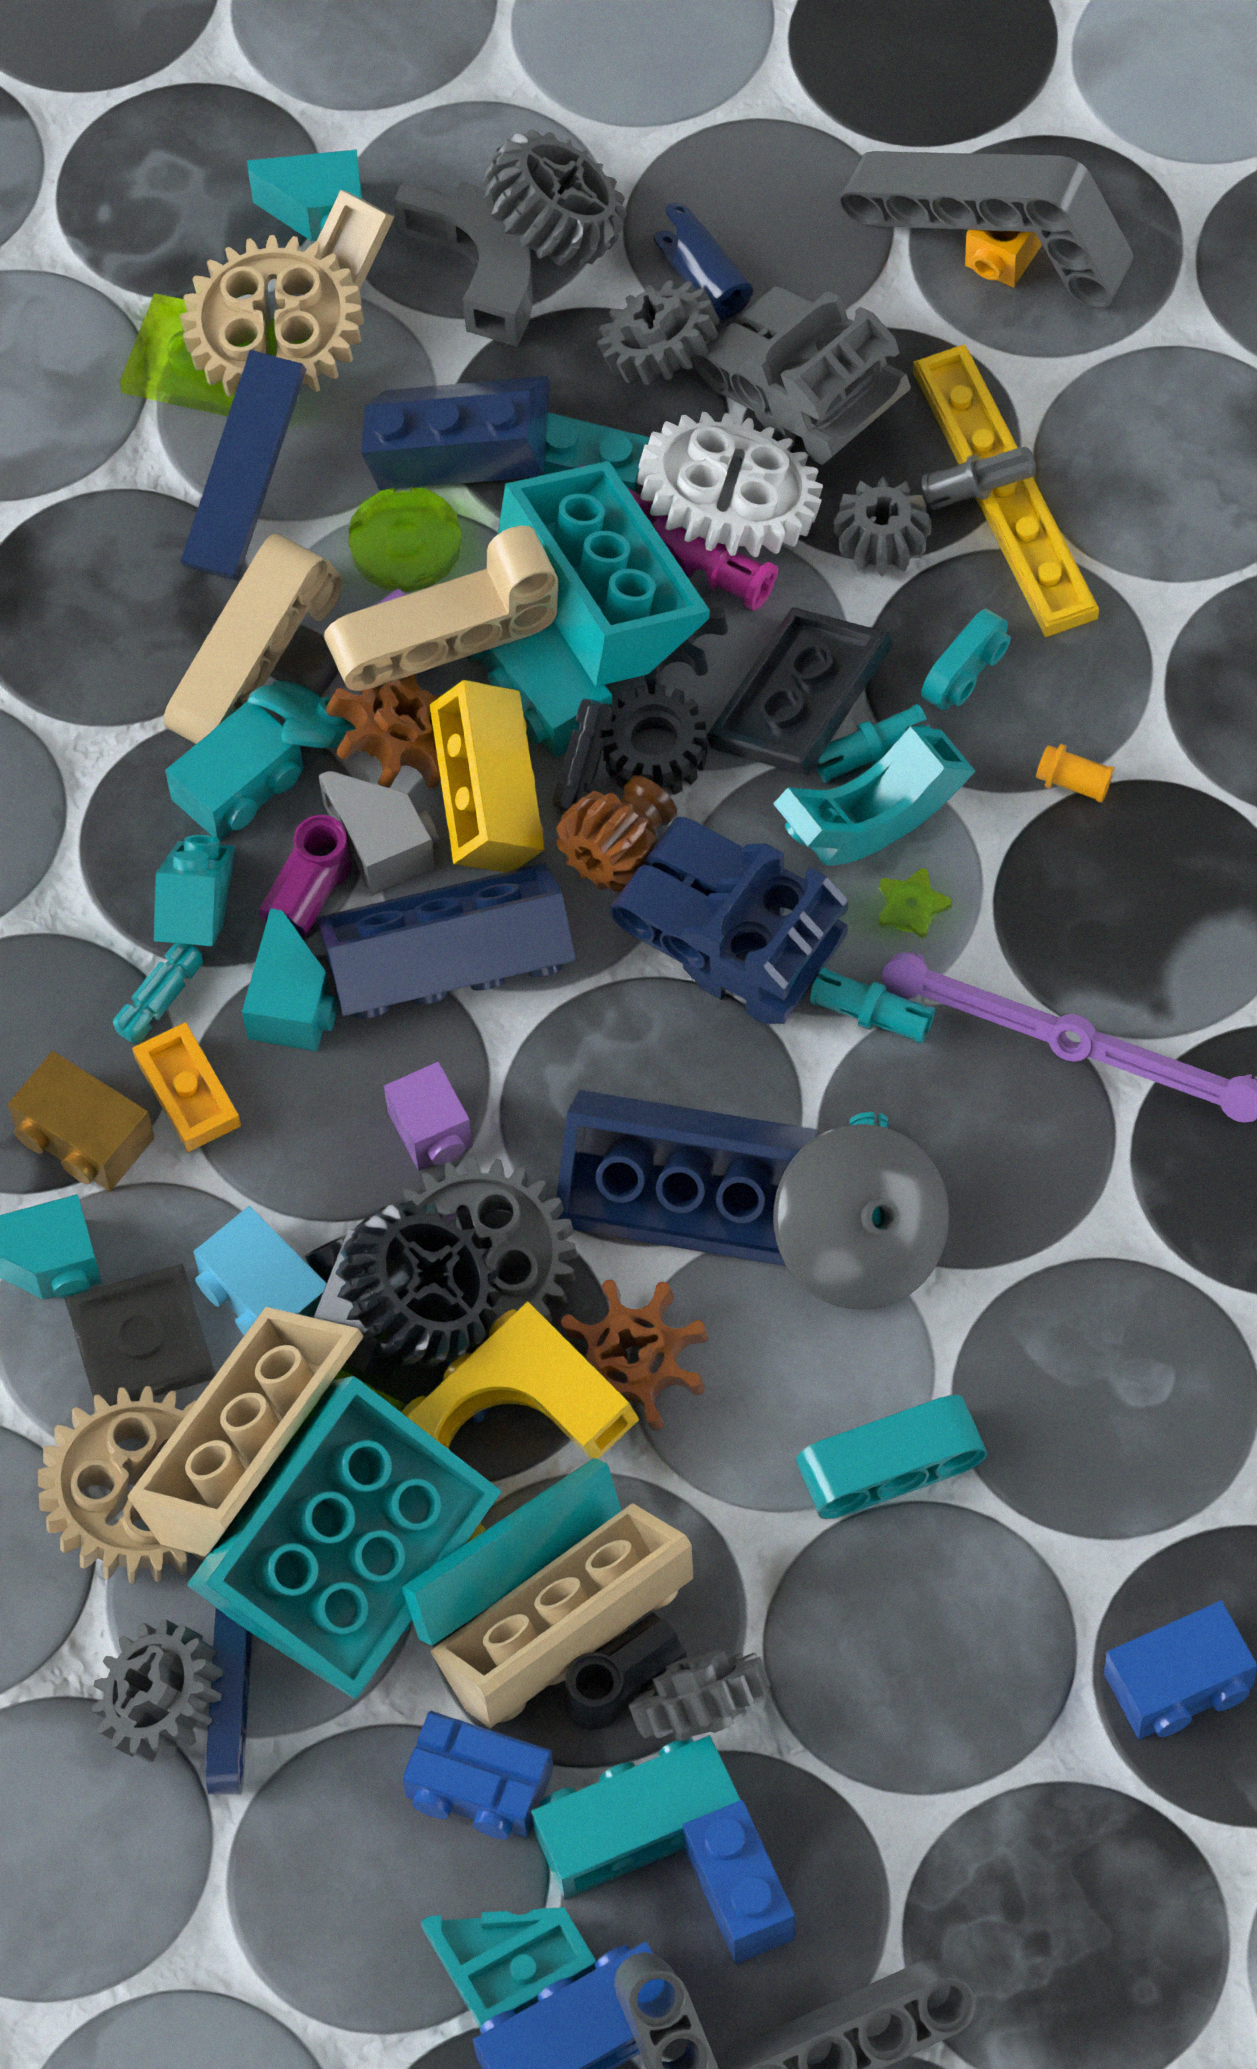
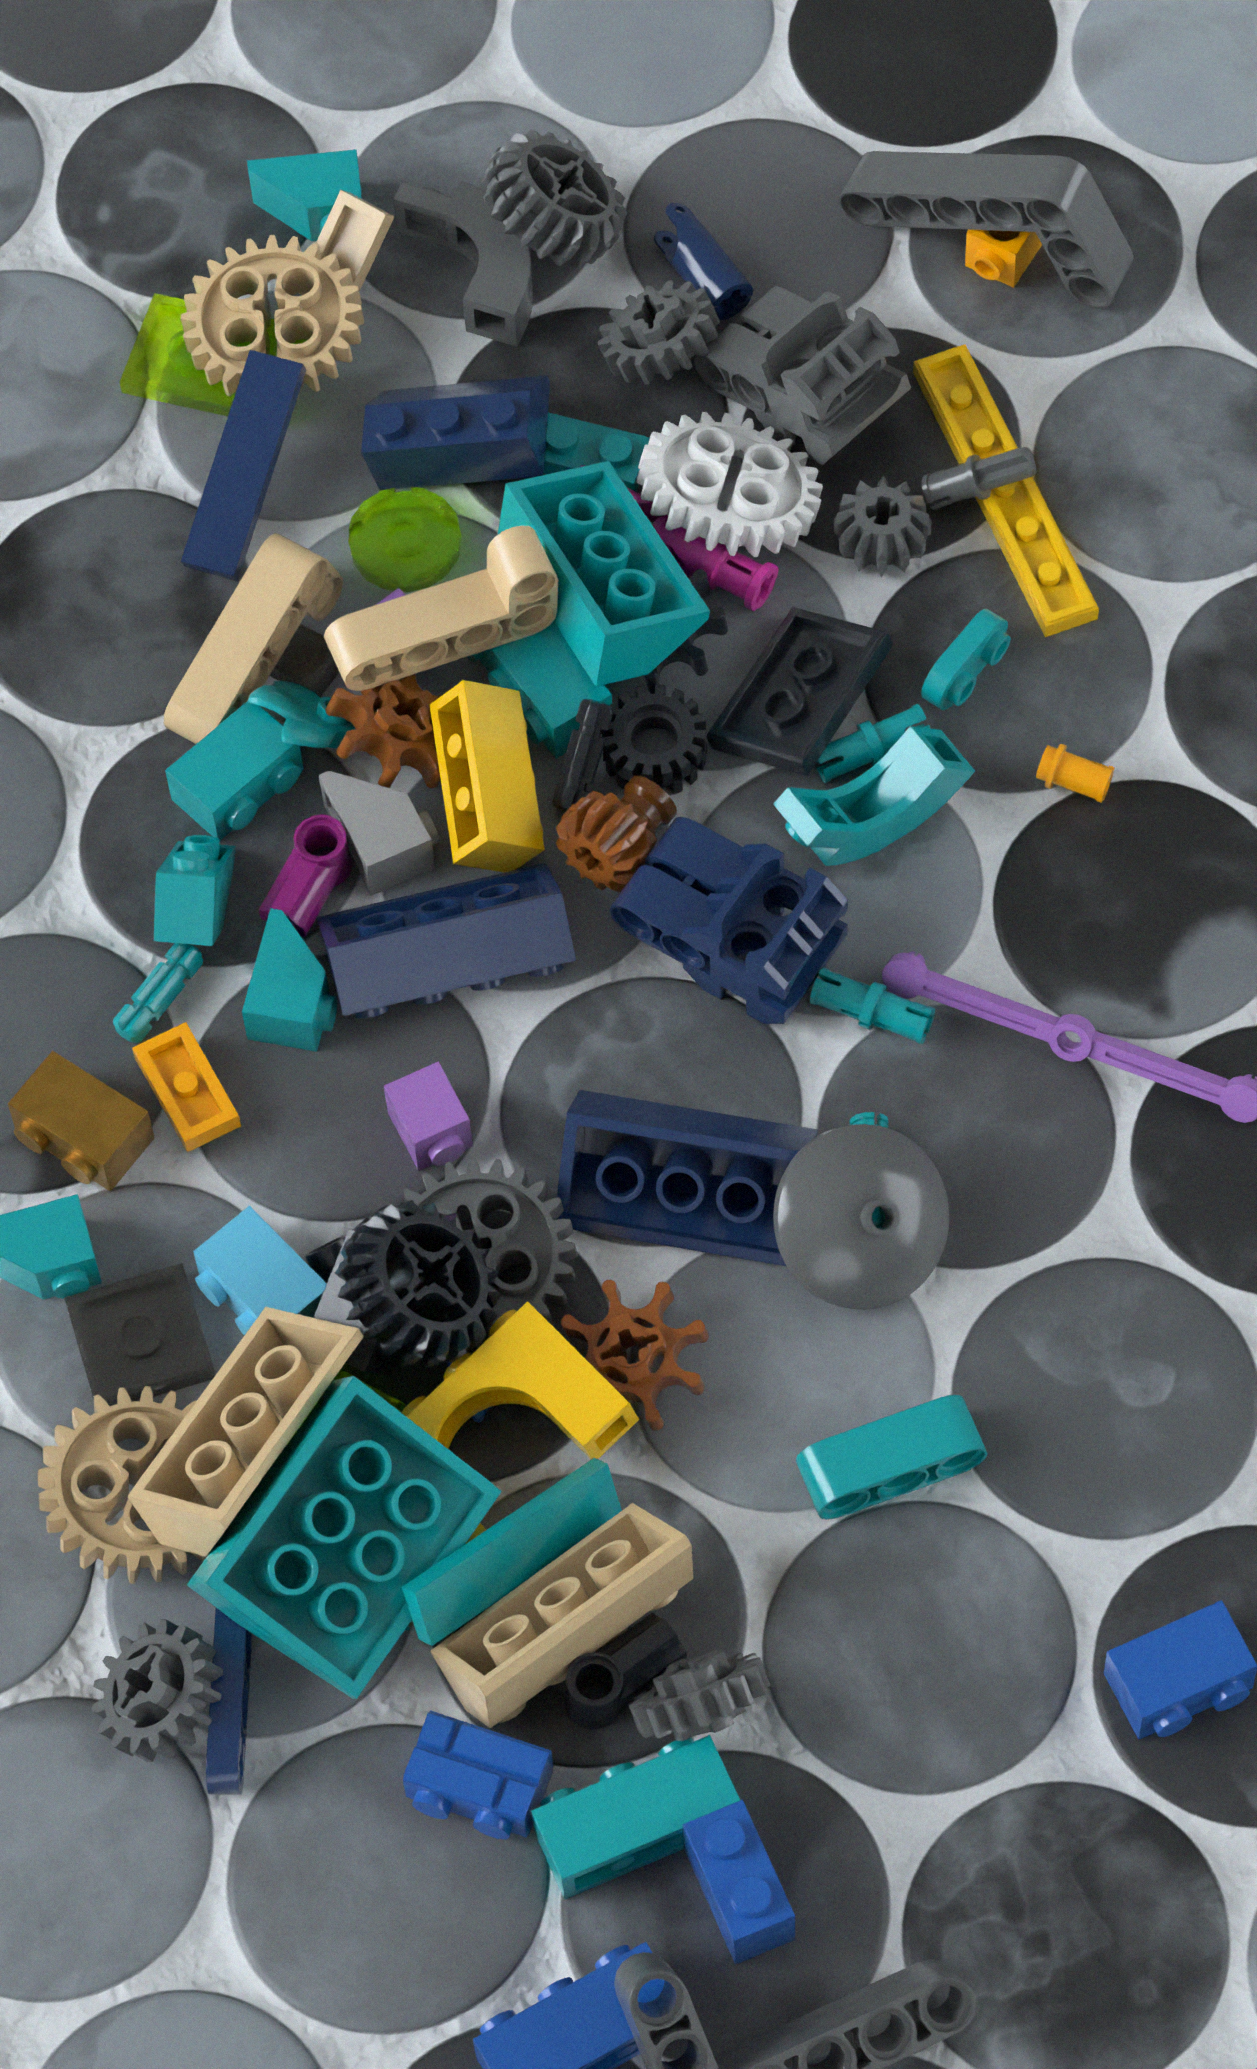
teal wing [421,1907,596,2028] -> none
clear neon green plate [878,868,953,938] -> none

